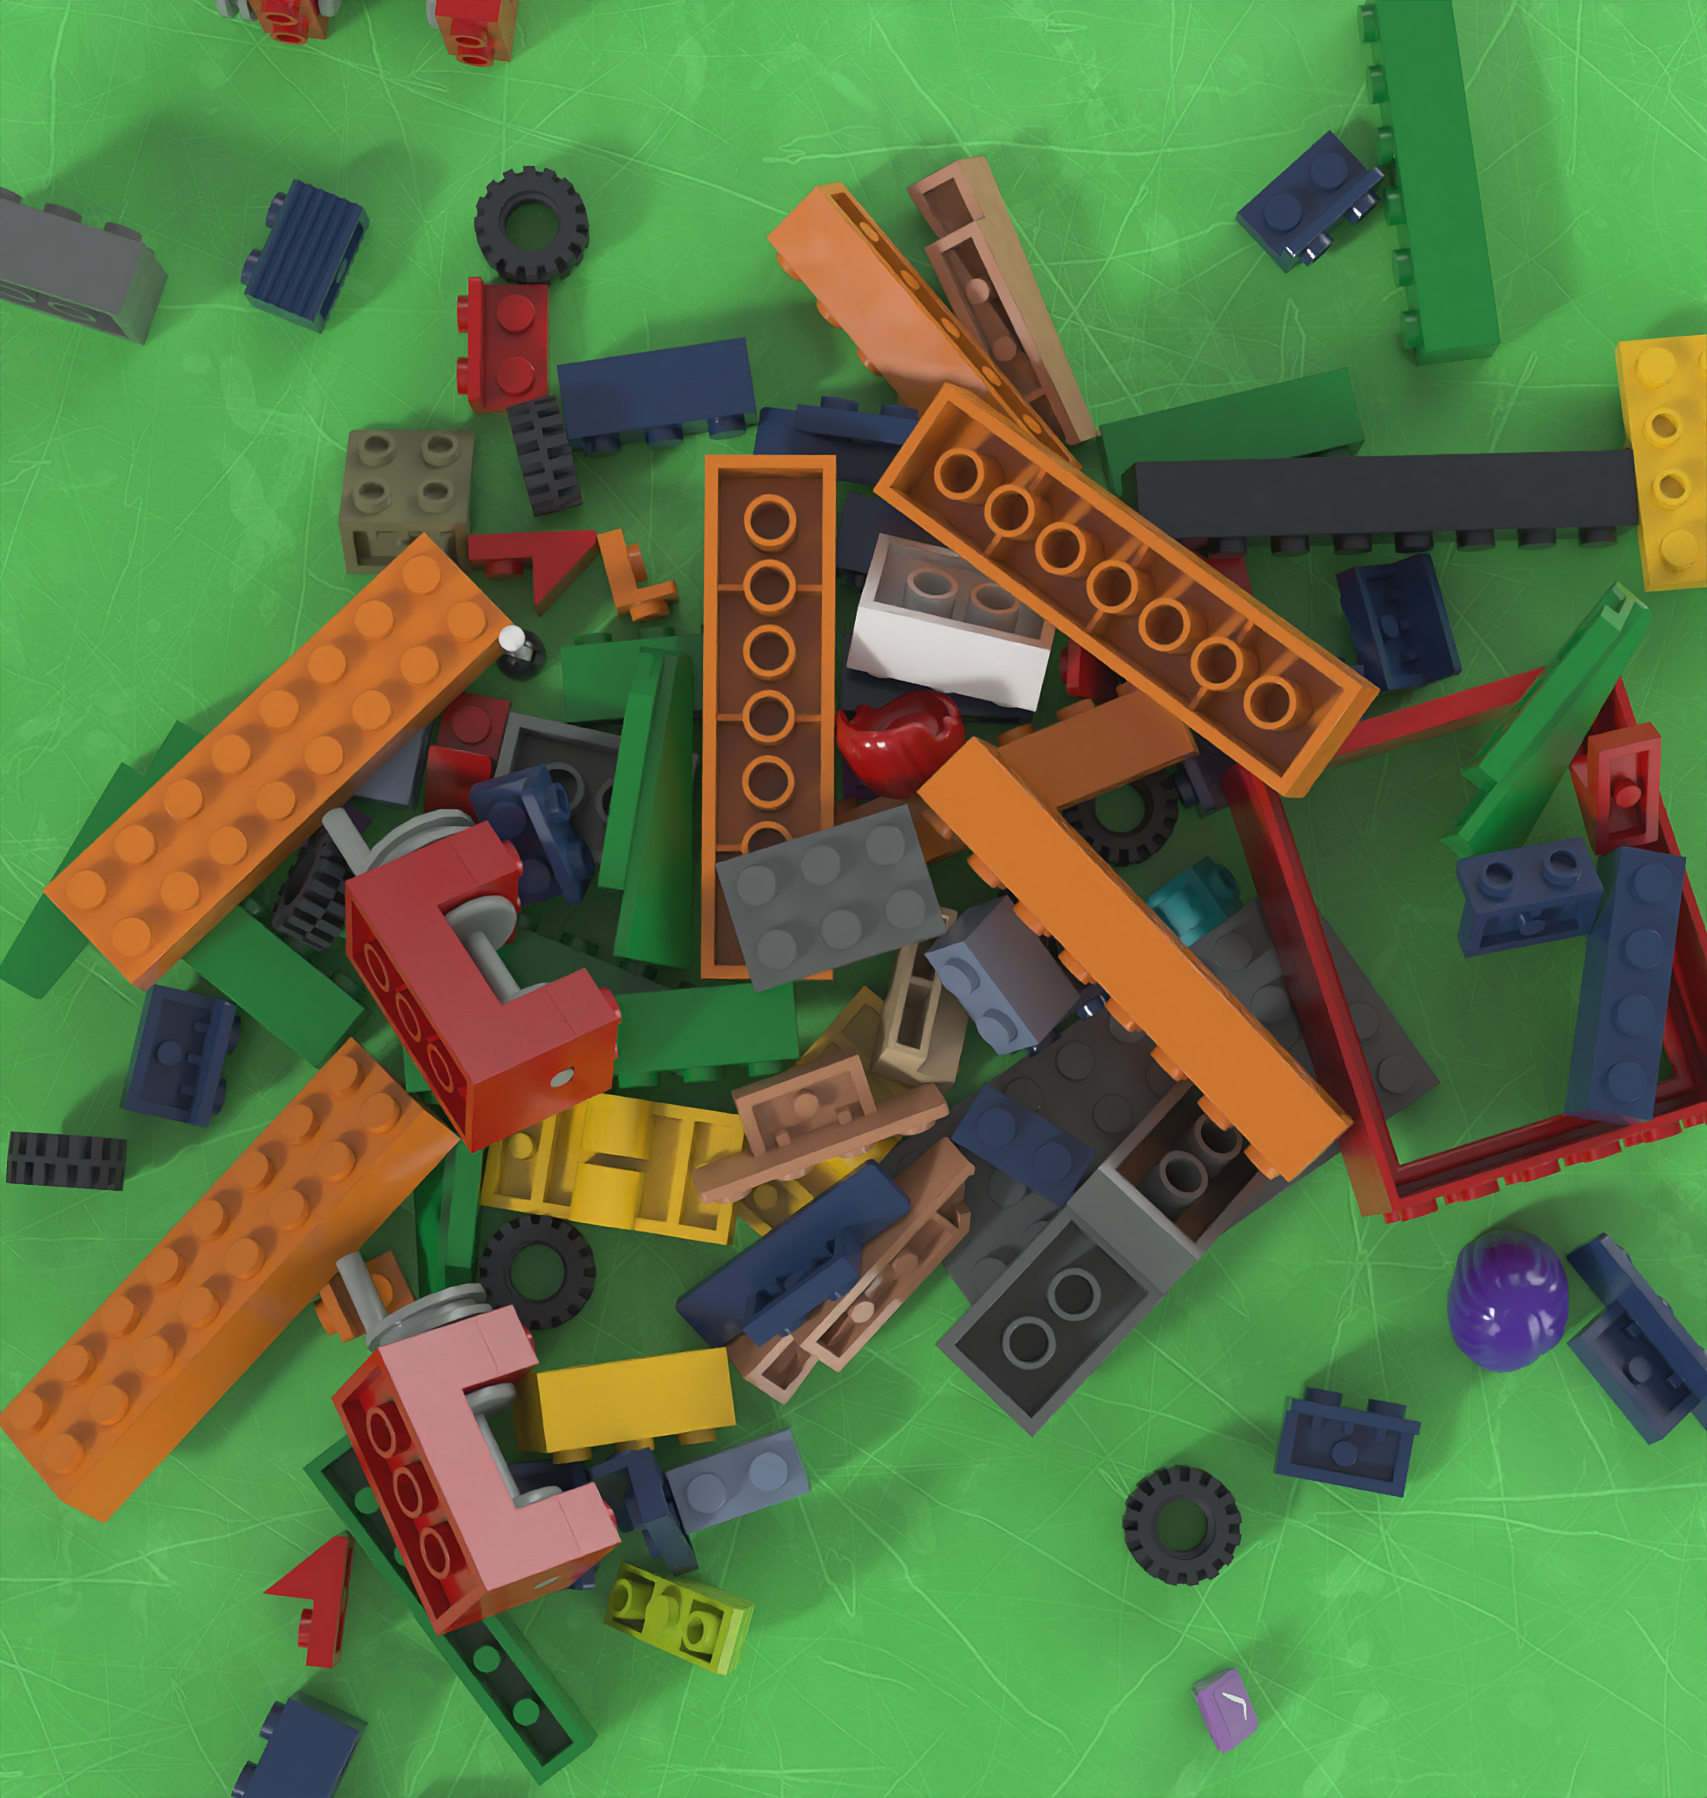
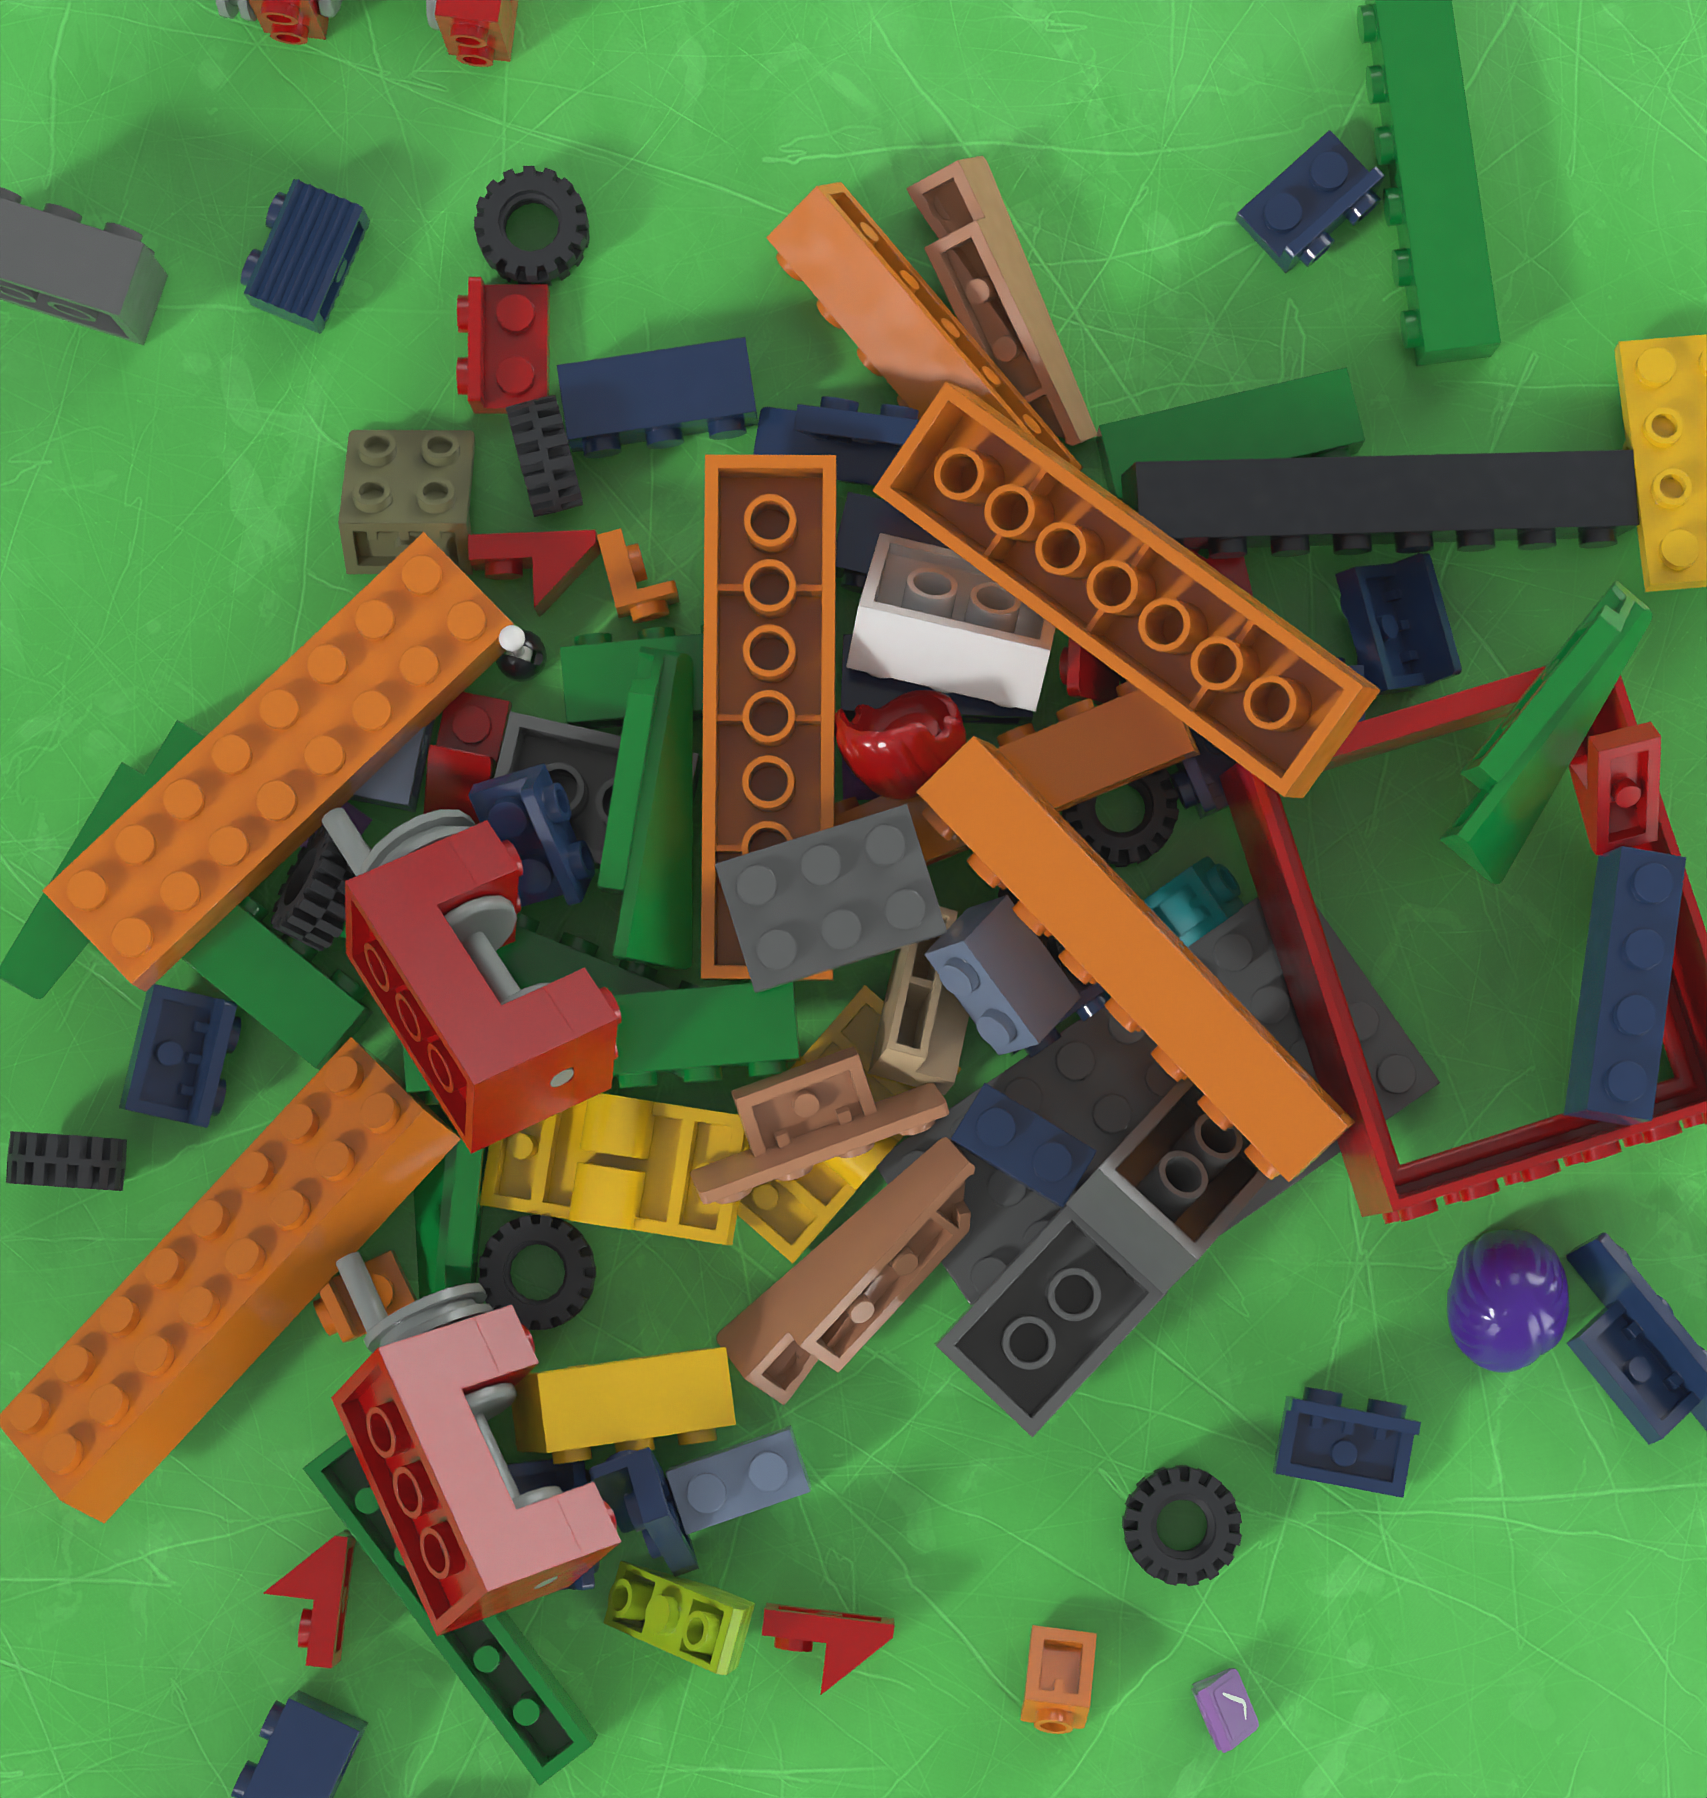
dark blue bracket [676,1159,911,1348] -> none
dark blue bracket [1455,837,1604,958] -> none
none -> red slope [762,1603,895,1695]
none -> orange bracket [1020,1625,1097,1734]

